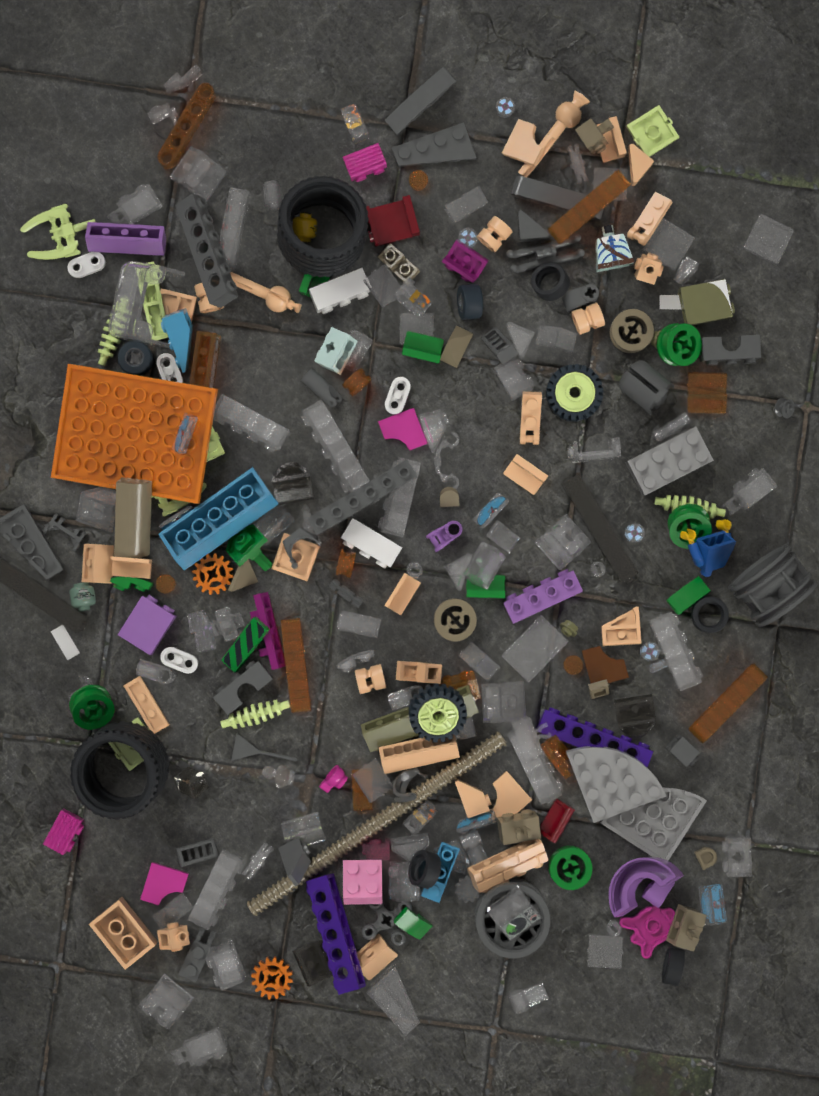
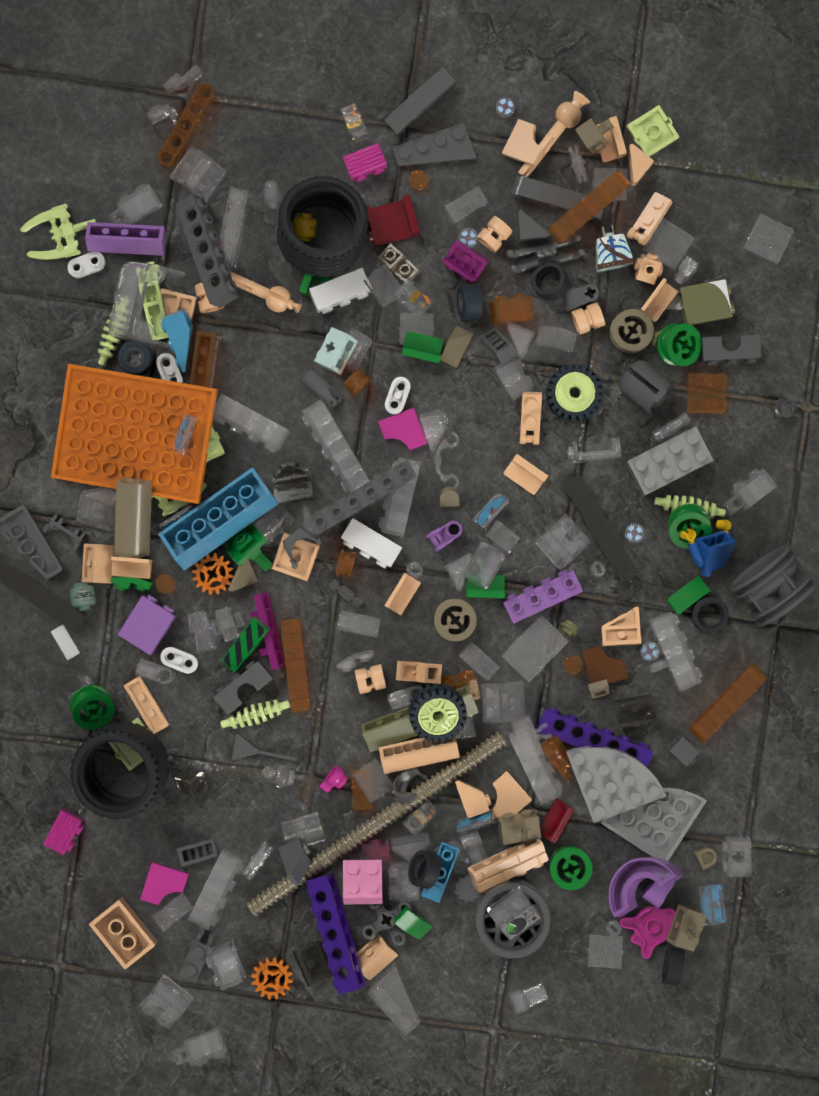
light nougat brick [157,922,190,952] -> none
none -> clear orange brick [490,294,534,325]
none -> light nougat panel [640,278,678,323]

